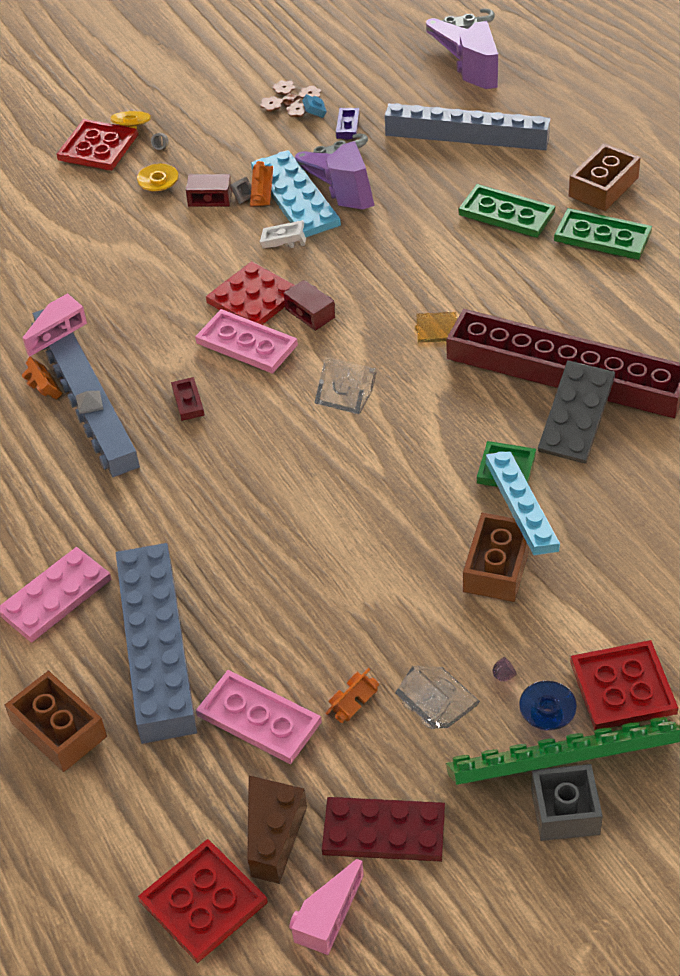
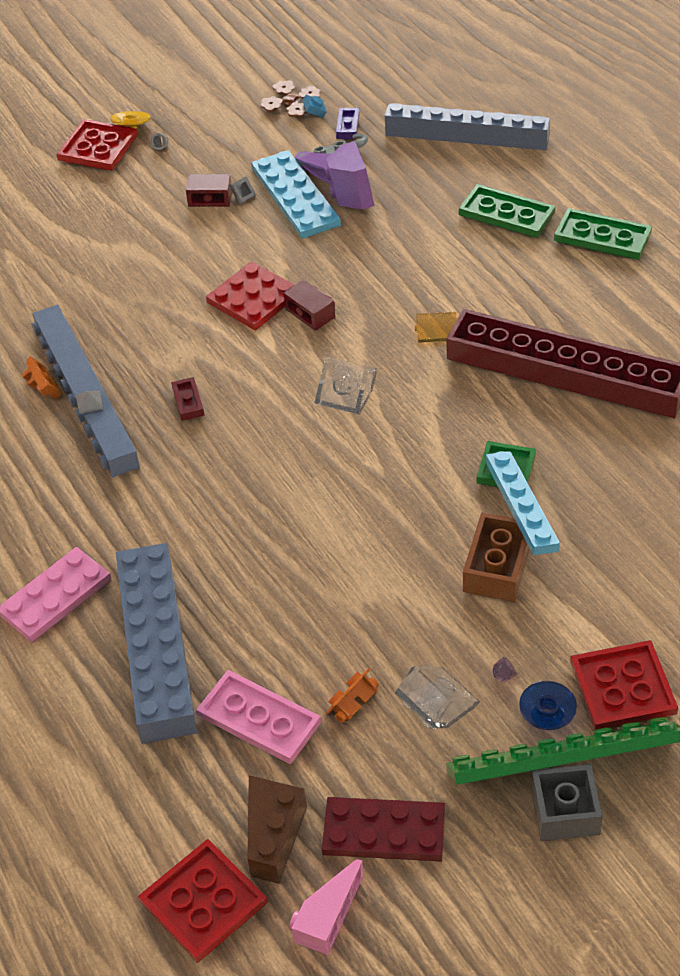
dark orange brick [4,670,107,773] -> none
bright pink slope [22,293,87,357] -> none
yellow dish [137,163,179,191] -> none
bright pink plate [195,309,298,374] -> none
orange hinge [250,161,273,207] -> none
white plate [260,220,306,249] -> none
medium lavender slope [426,8,498,89] -> none
dark grey plate [538,360,615,464] -> none
dark orange brick [568,143,641,211] -> none

